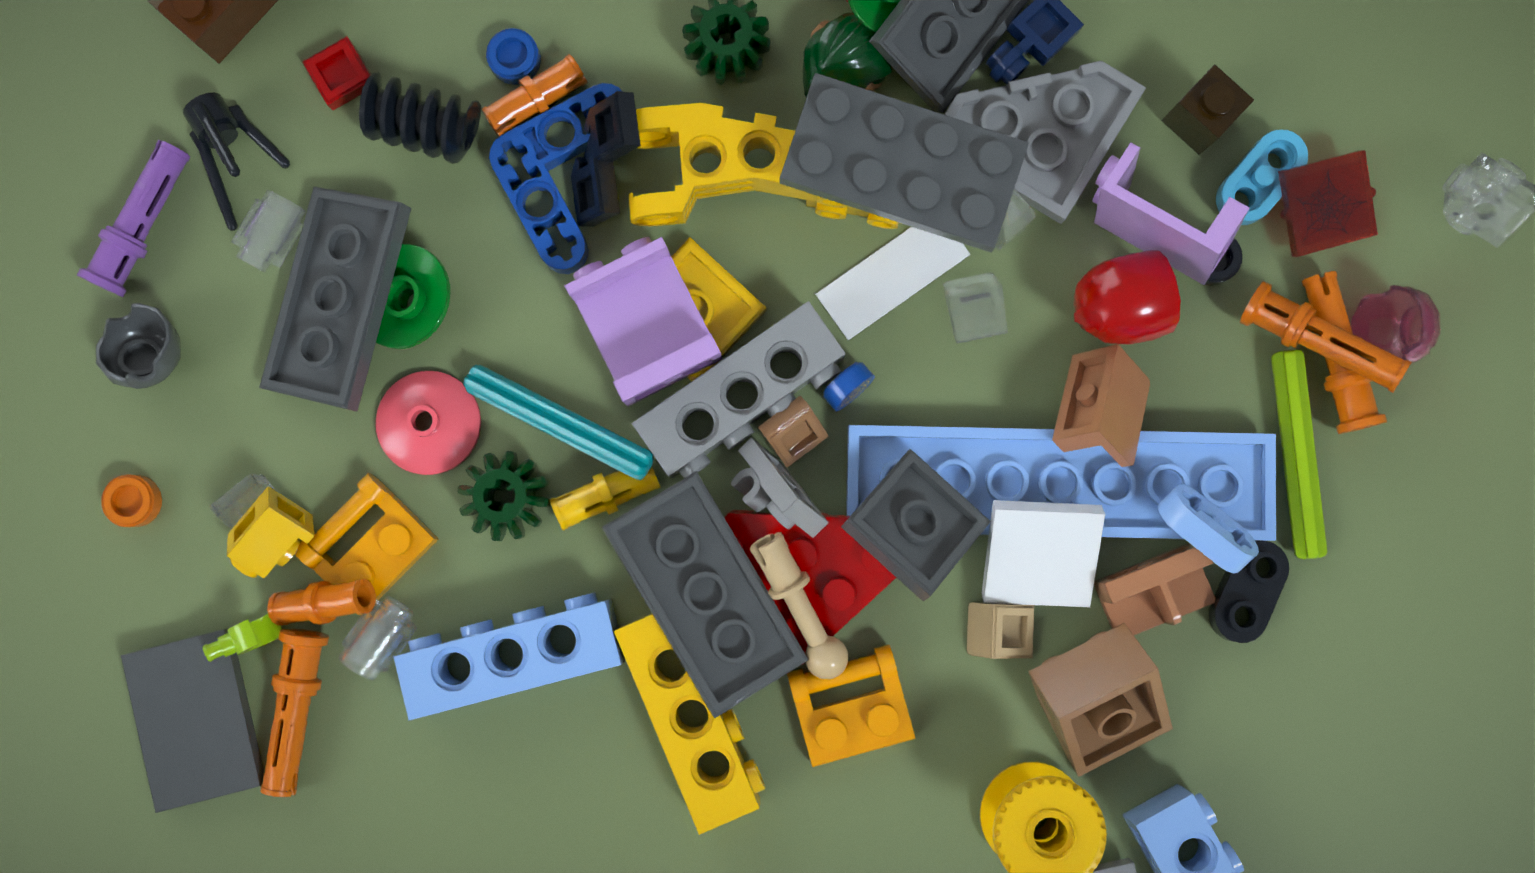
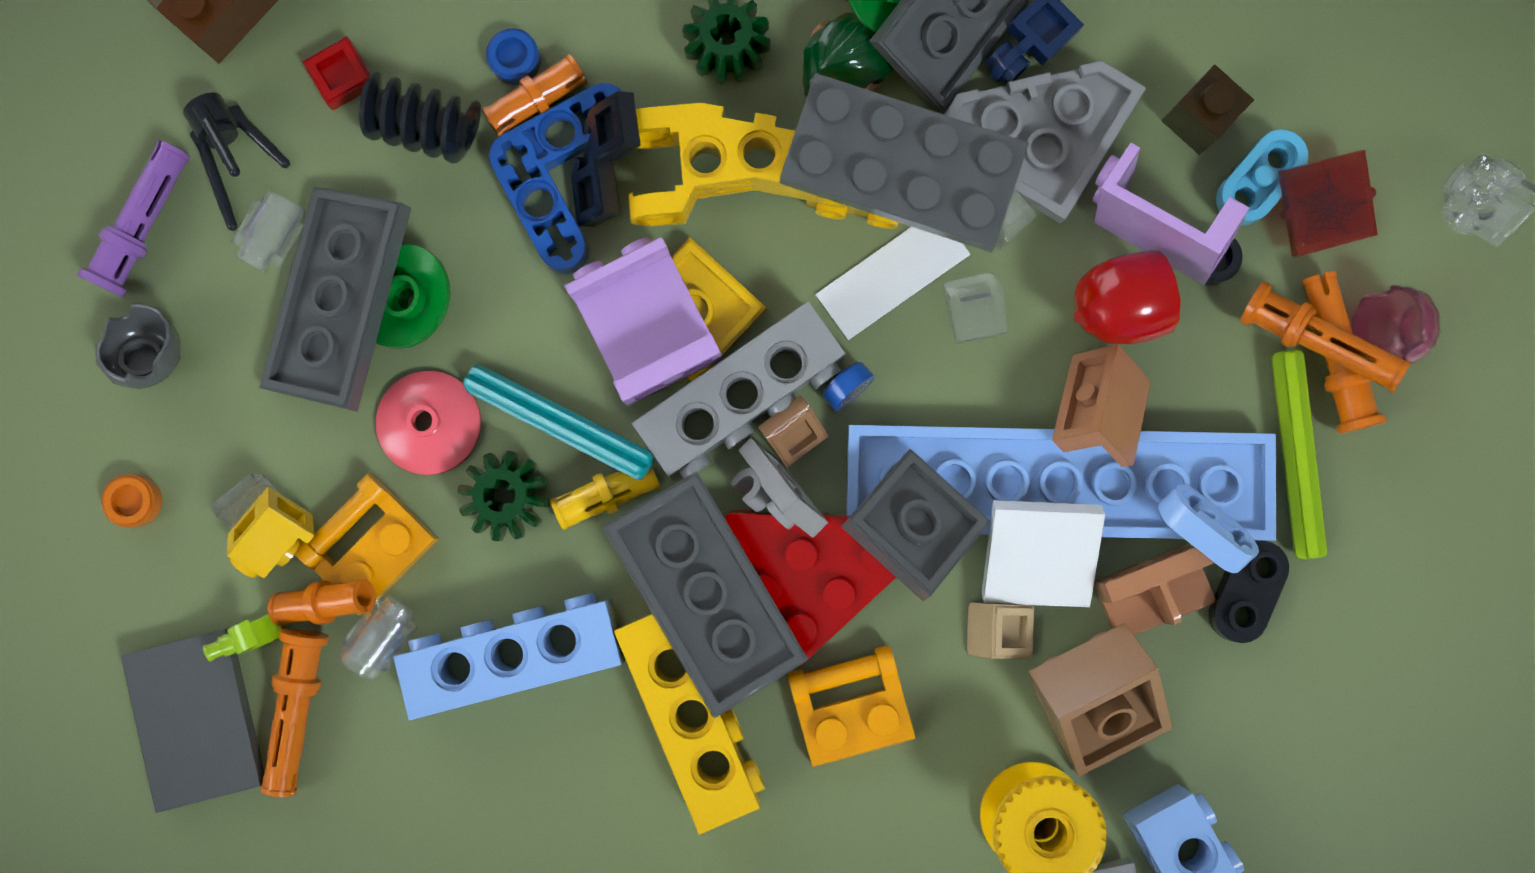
tan pin [750,532,848,679] -> none

